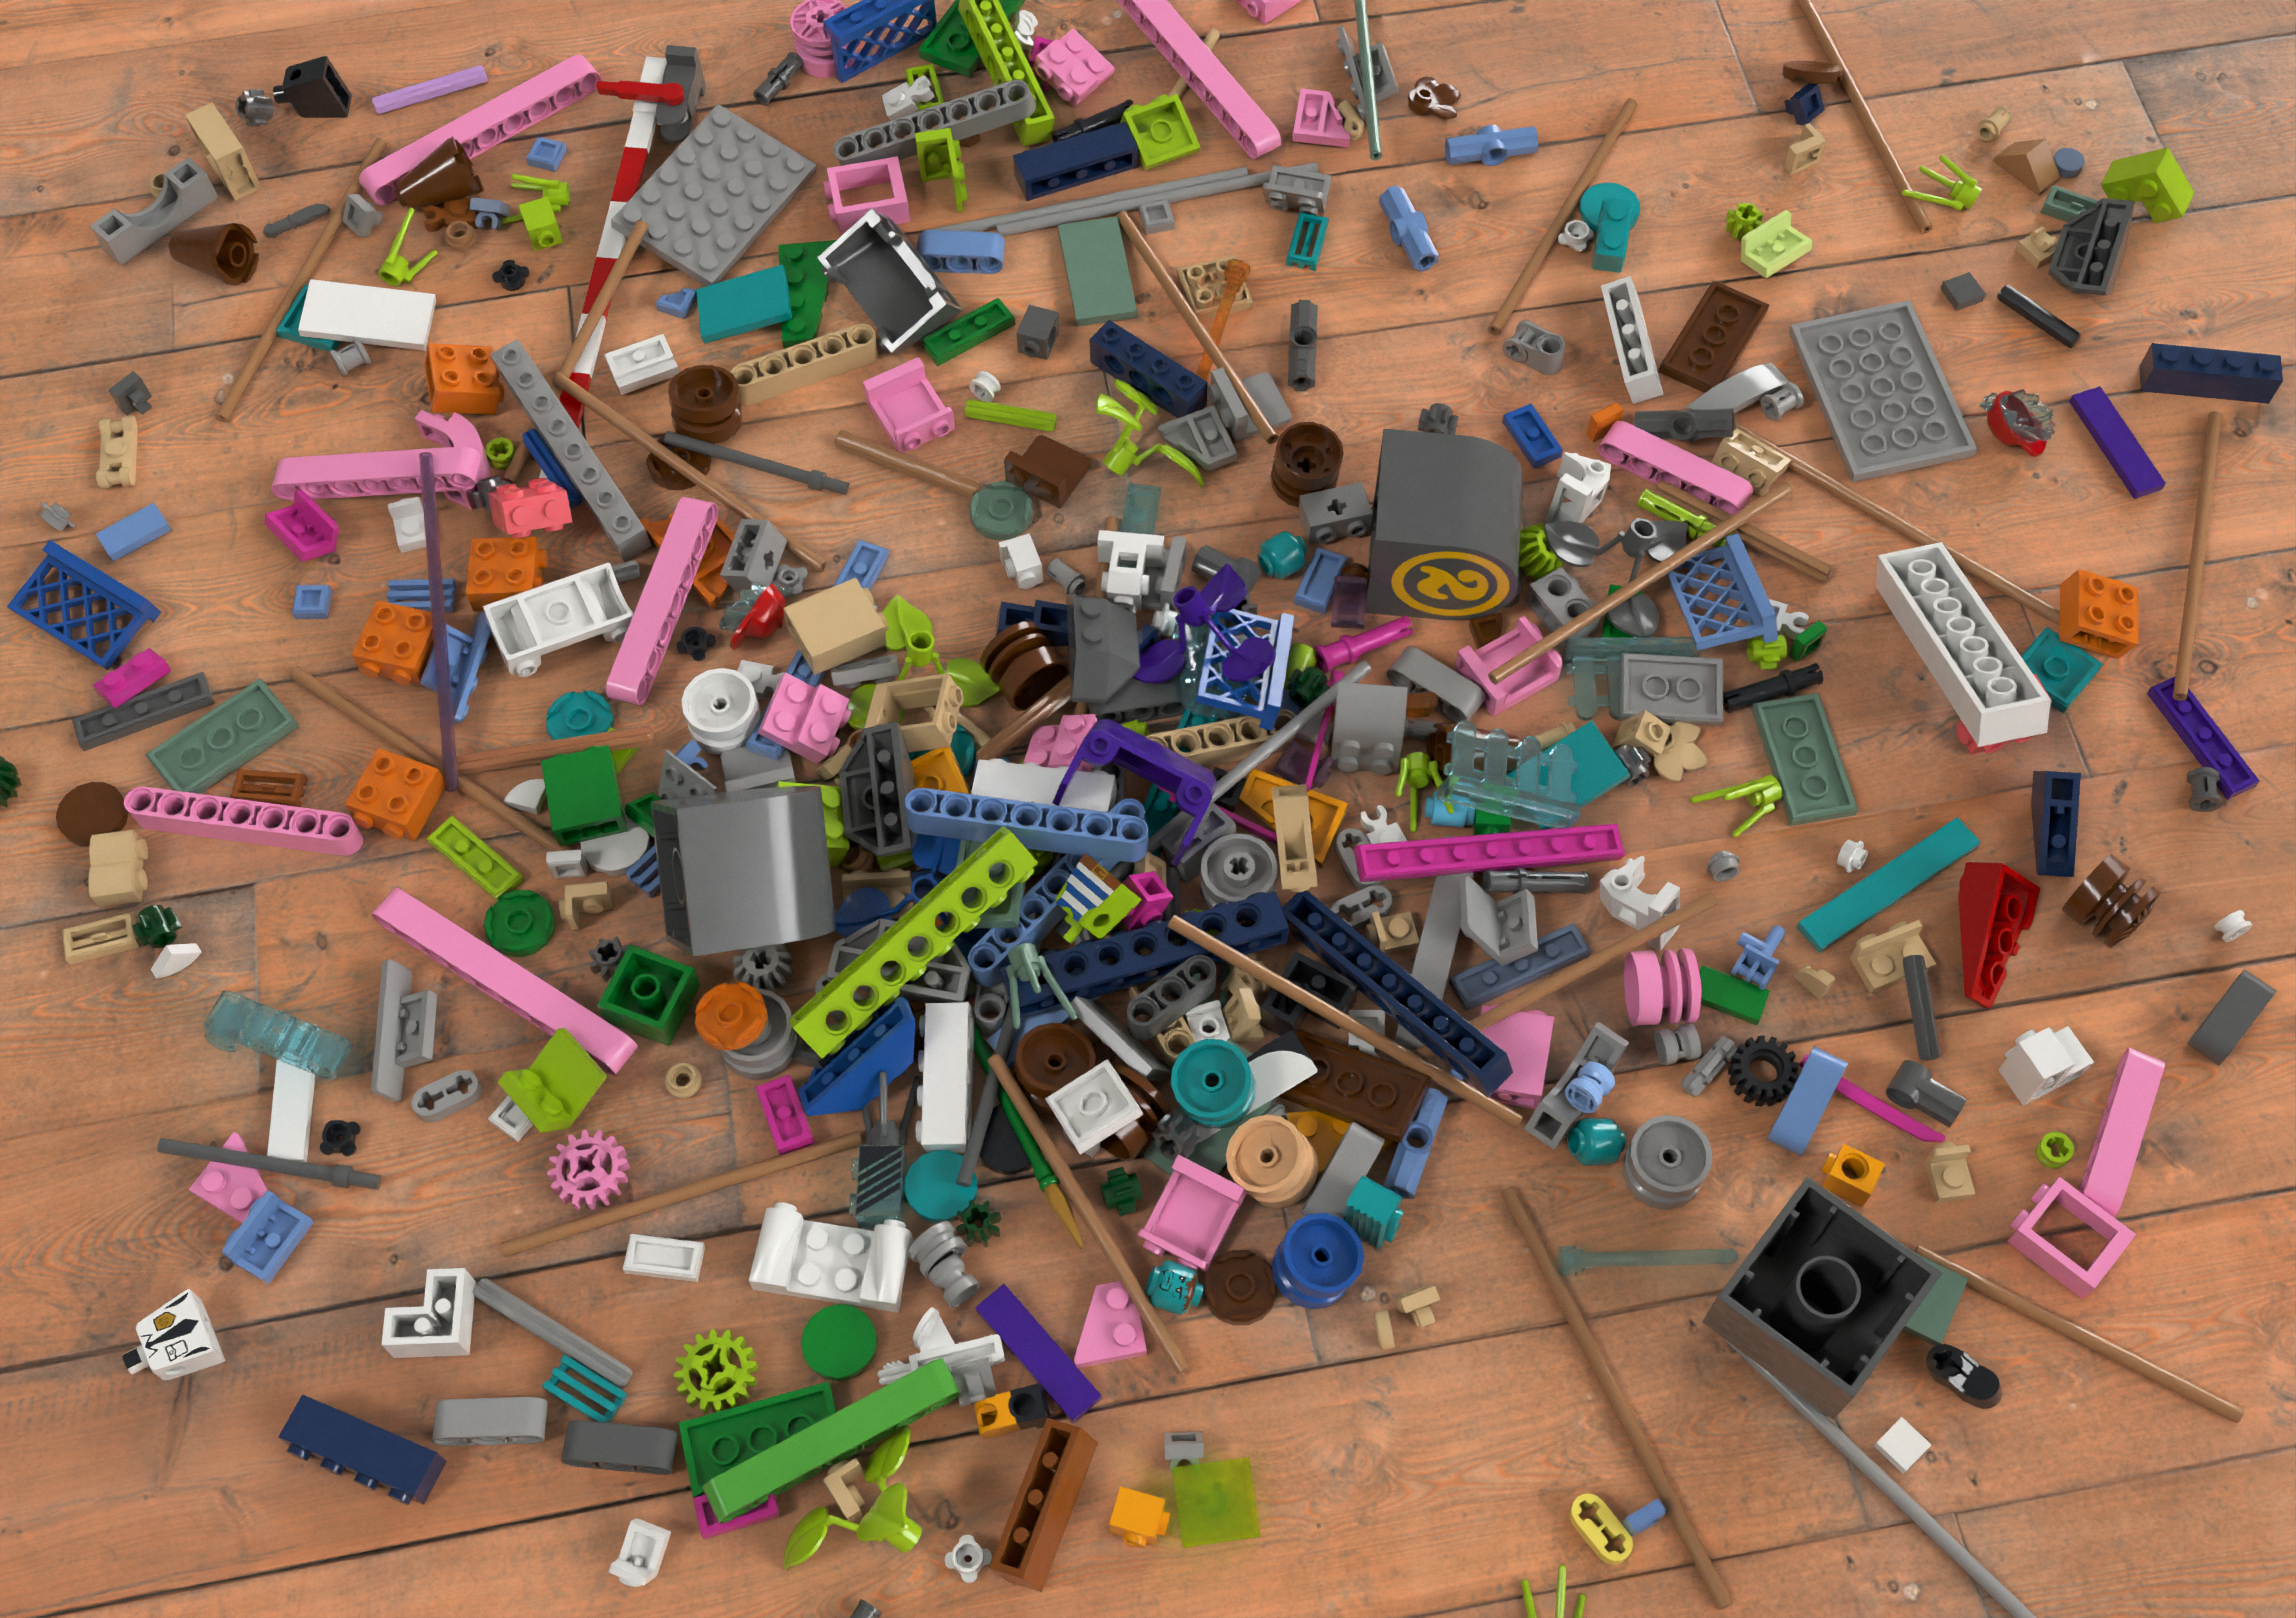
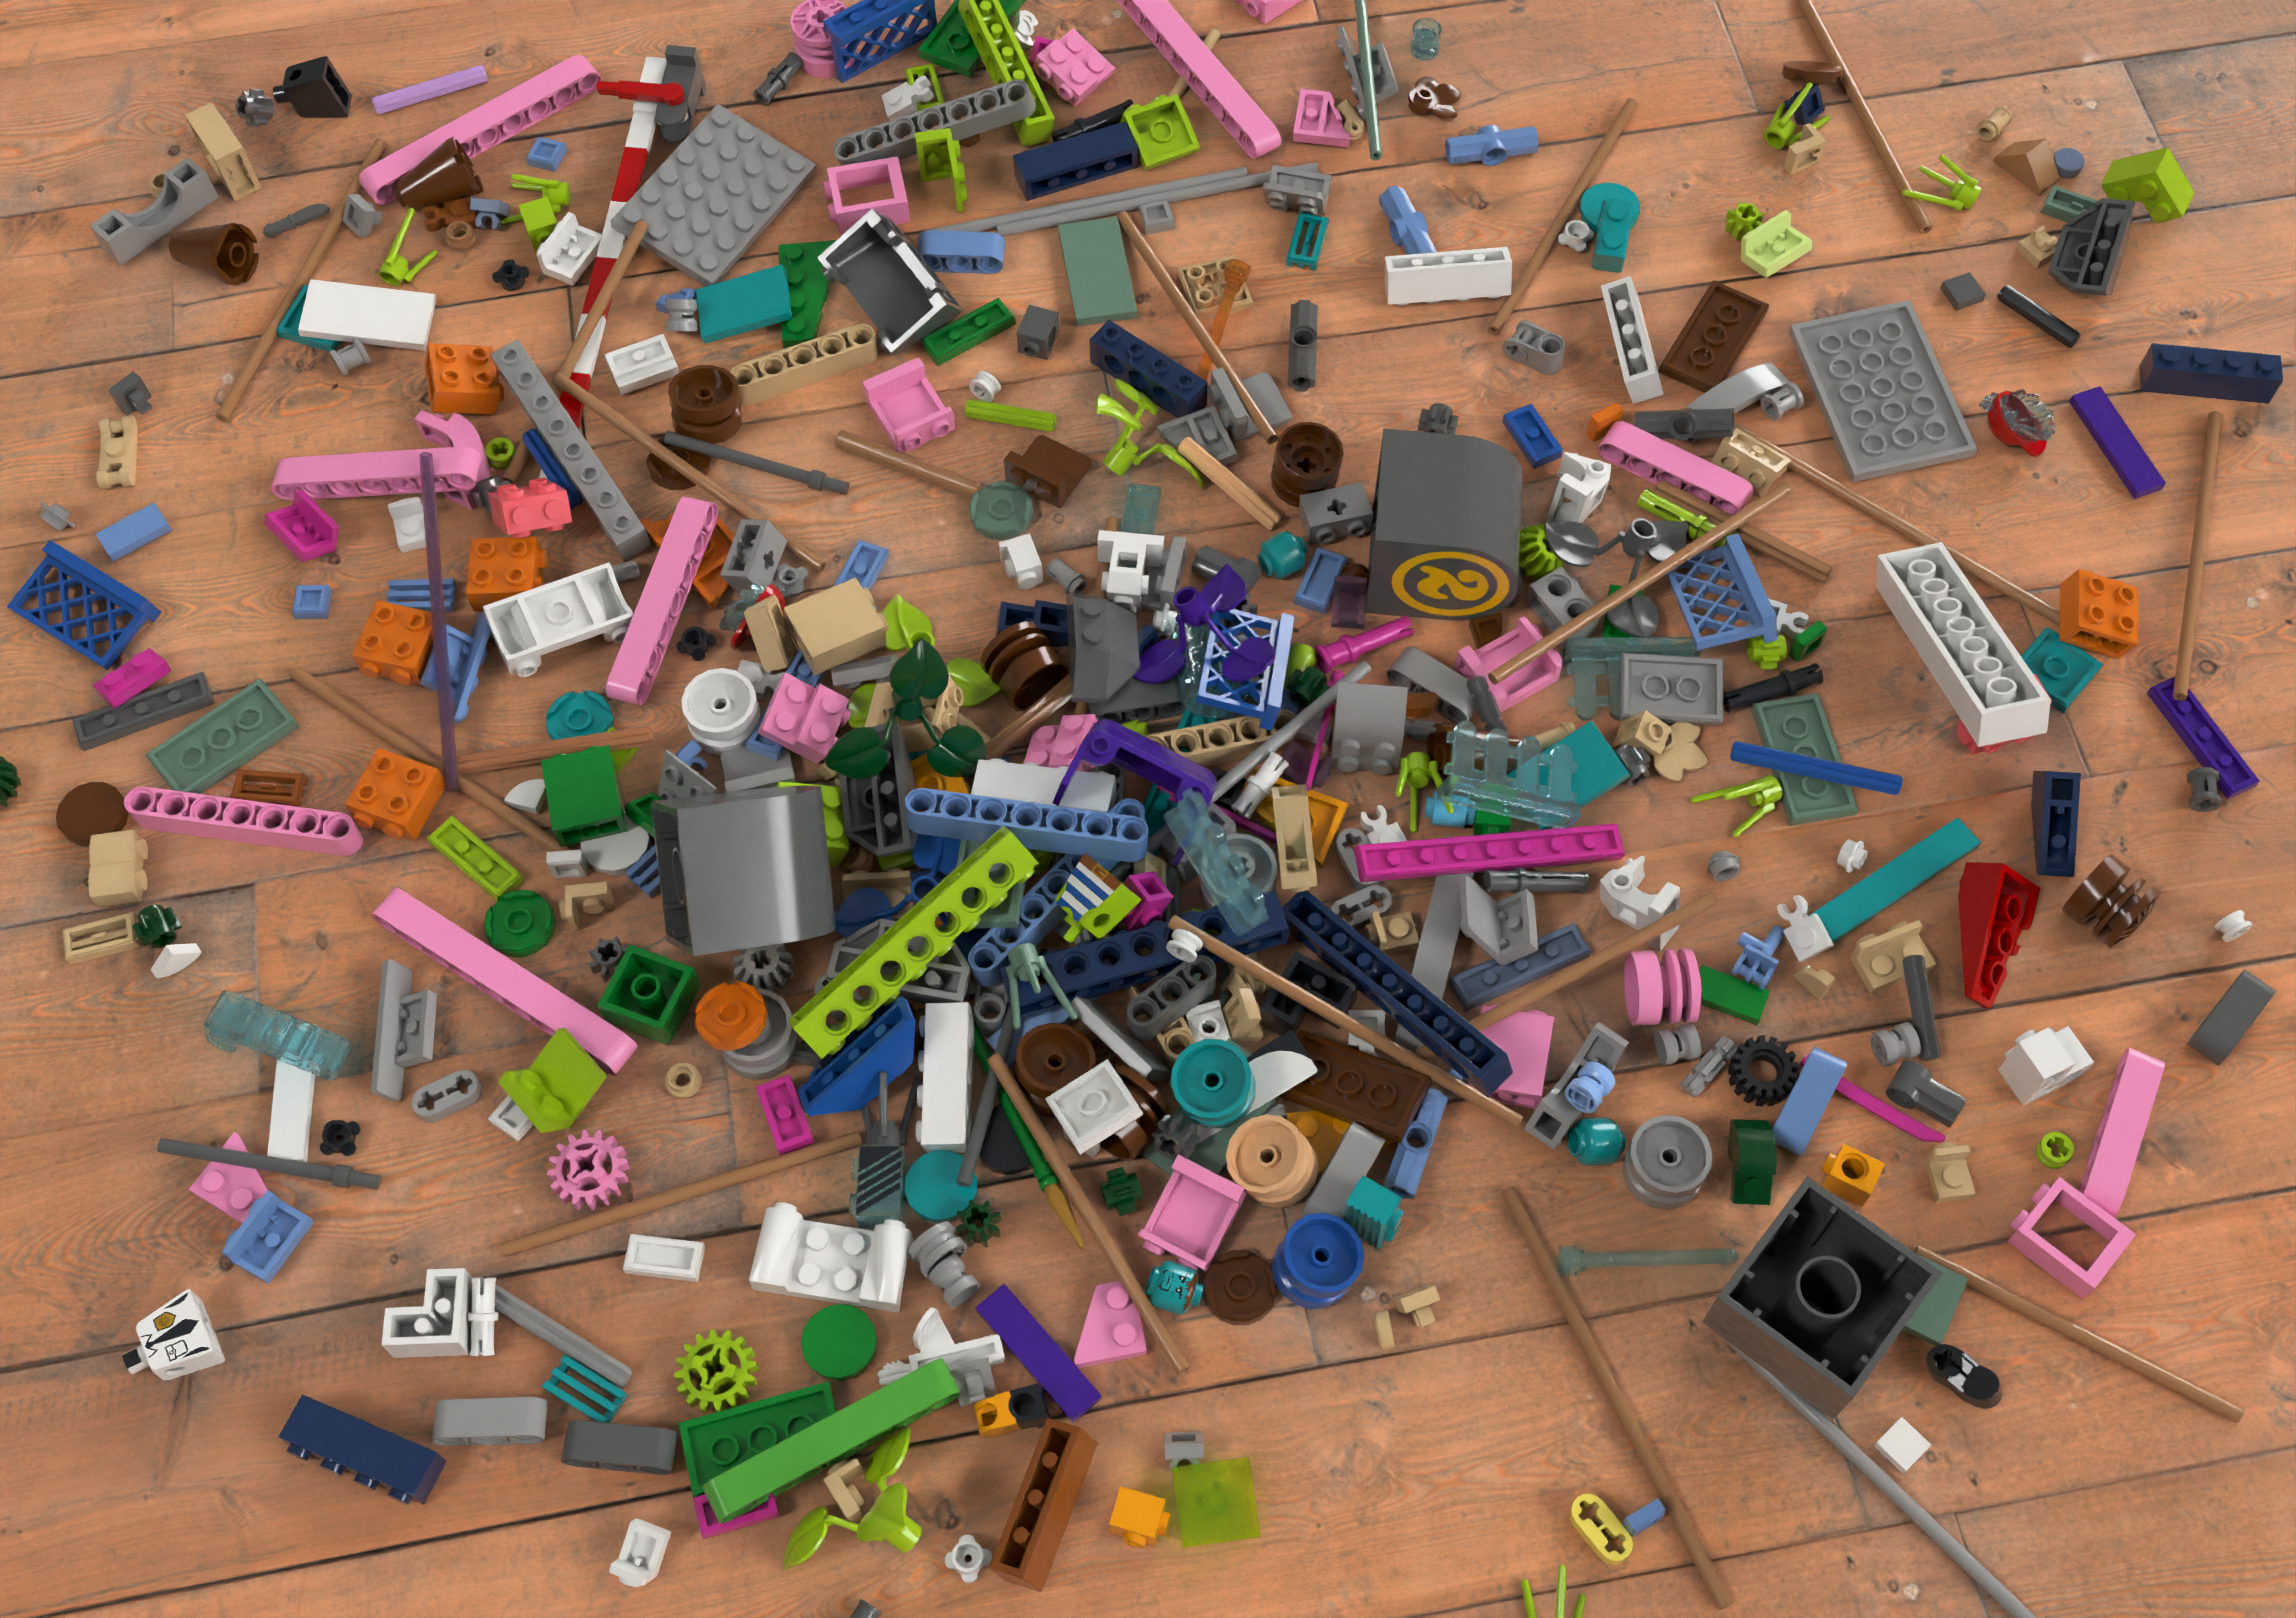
none -> white pin [468,1277,498,1356]
none -> white bracket [536,212,602,286]
none -> light grey wheel [666,299,697,331]
none -> tan slope [744,595,797,672]
none -> dark green plant [825,638,986,779]
none -> clear light blue fence [1163,788,1270,938]
none -> white bush [1166,929,1203,962]
none -> light nougat axle [1178,437,1281,530]
none -> white pin [1231,752,1289,820]
none -> white brick [1385,247,1512,306]
none -> clear light blue wheel [1410,18,1442,60]
none -> dark grey axle [1466,675,1507,733]
none -> dark green brick [1728,1119,1777,1205]
none -> blue axle [1730,741,1902,795]
none -> lime plant [1763,83,1831,149]
none -> white plate [1777,895,1834,962]
none -> light grey wheel [1870,1022,1921,1067]

